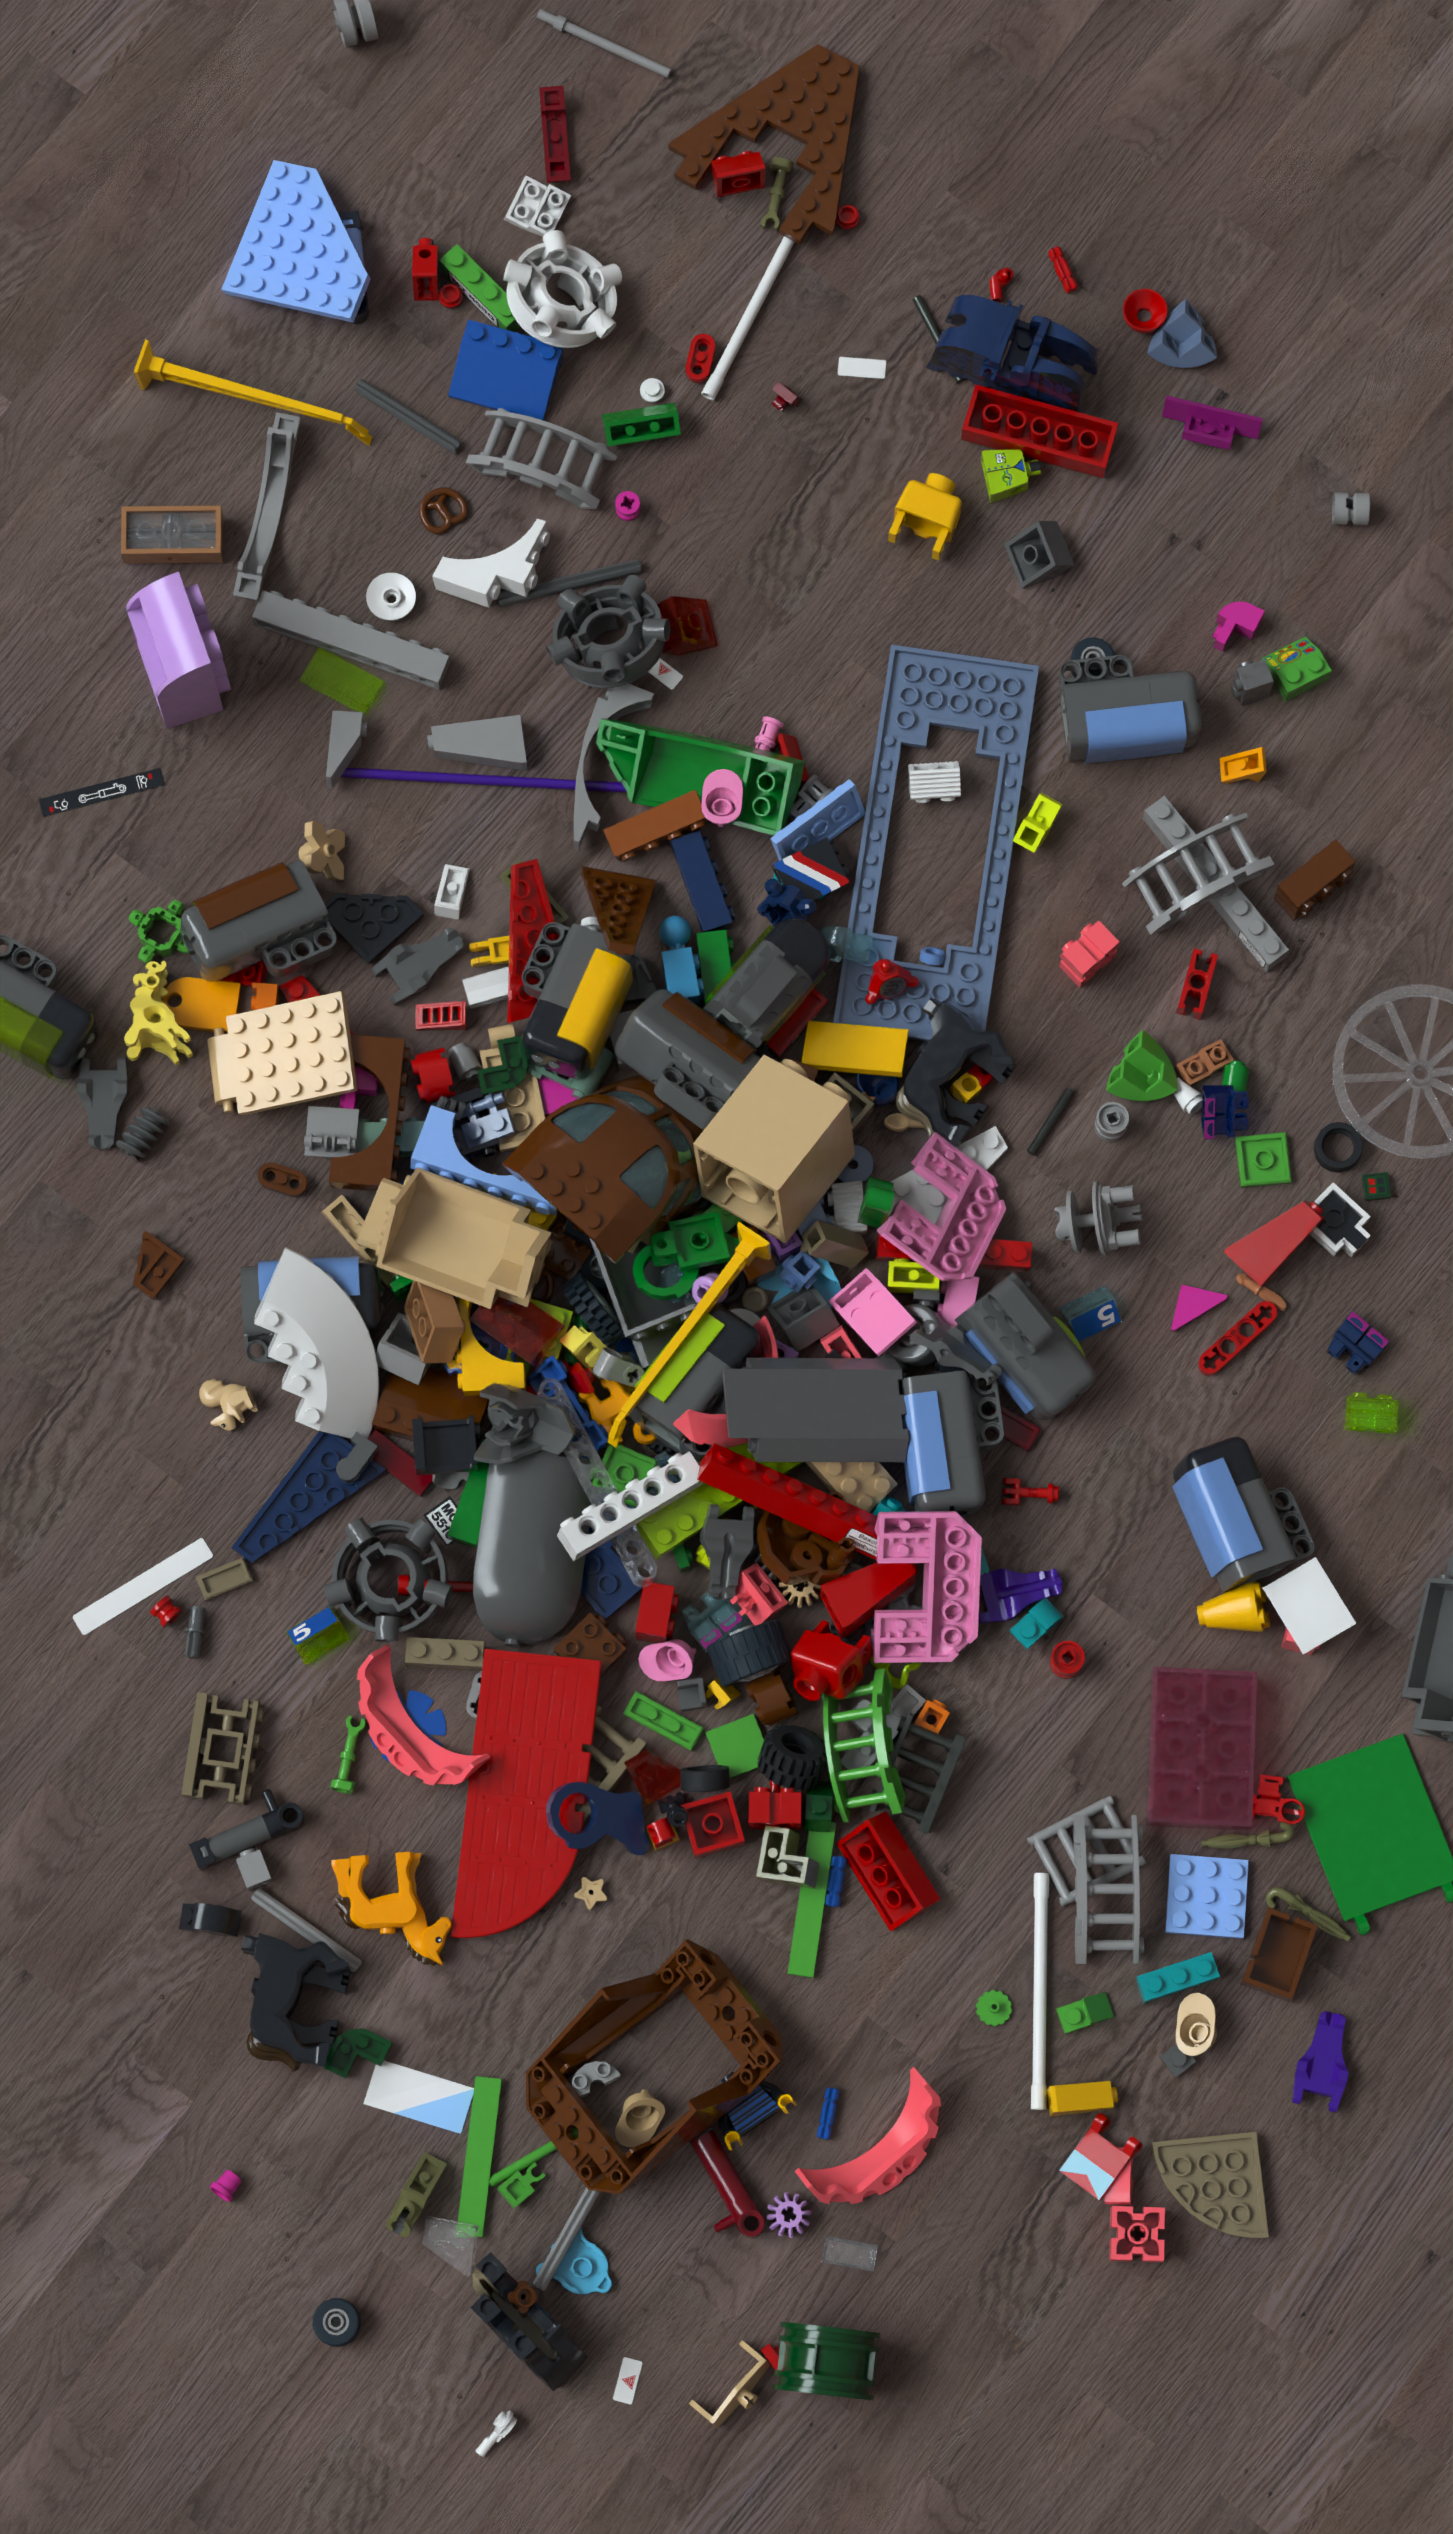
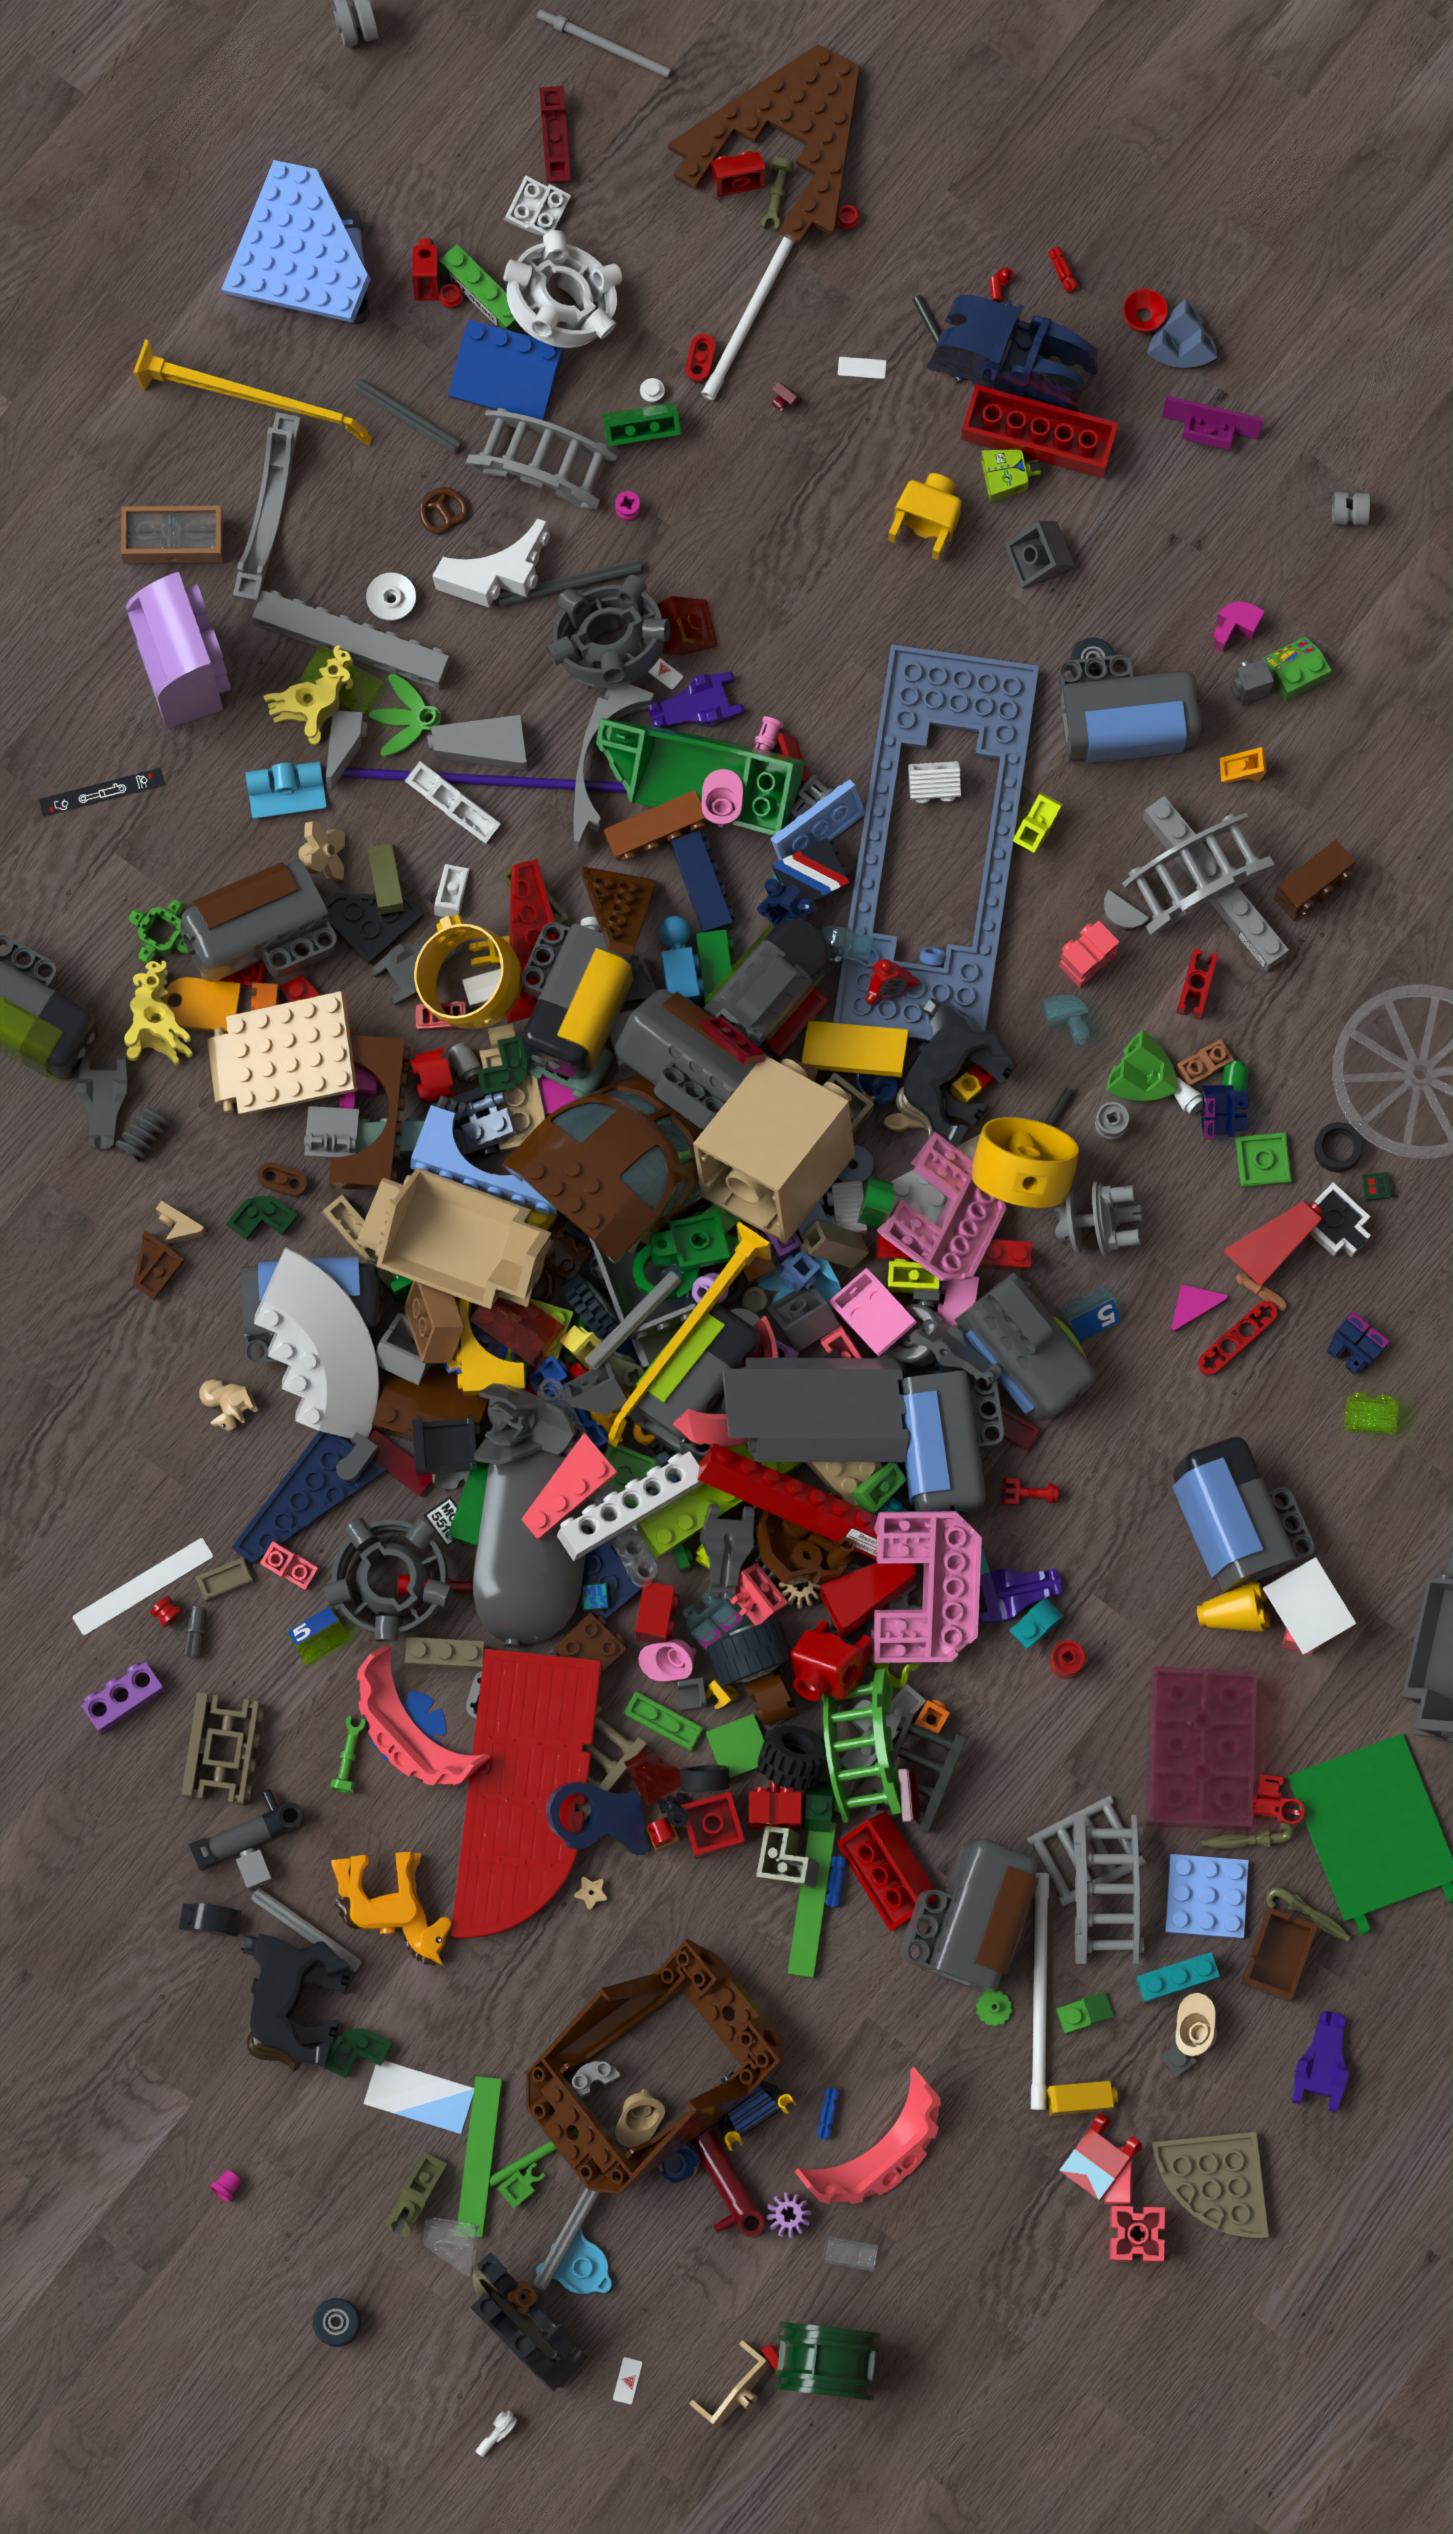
none -> medium lavender brick [81,1662,165,1734]
none -> tan slope [156,1201,206,1245]
none -> dark green plate [226,1195,298,1241]
none -> medium azure panel [245,761,326,819]
none -> coral slope [260,1541,320,1590]
none -> light yellow animal [263,645,354,745]
none -> olive slope [367,843,404,915]
none -> bright green plant [368,673,441,757]
none -> white slope [405,761,501,844]
none -> yellow cylinder [414,914,523,1029]
none -> coral wing [521,1433,618,1540]
none -> dark grey slope [564,1360,628,1415]
none -> tile [581,1582,610,1611]
none -> light grey axle [585,1271,681,1370]
none -> dark purple animal [648,672,745,728]
none -> dark blue hair [657,2142,701,2183]
none -> dark red tile [701,1016,766,1065]
none -> bright green slope [852,1462,907,1513]
none -> tile [898,1767,920,1822]
none -> dark grey piece [900,1839,1039,1992]
none -> yellow cylinder [972,1117,1079,1208]
none -> clear light blue brick [1042,994,1089,1047]
none -> light grey tile [1104,889,1149,930]

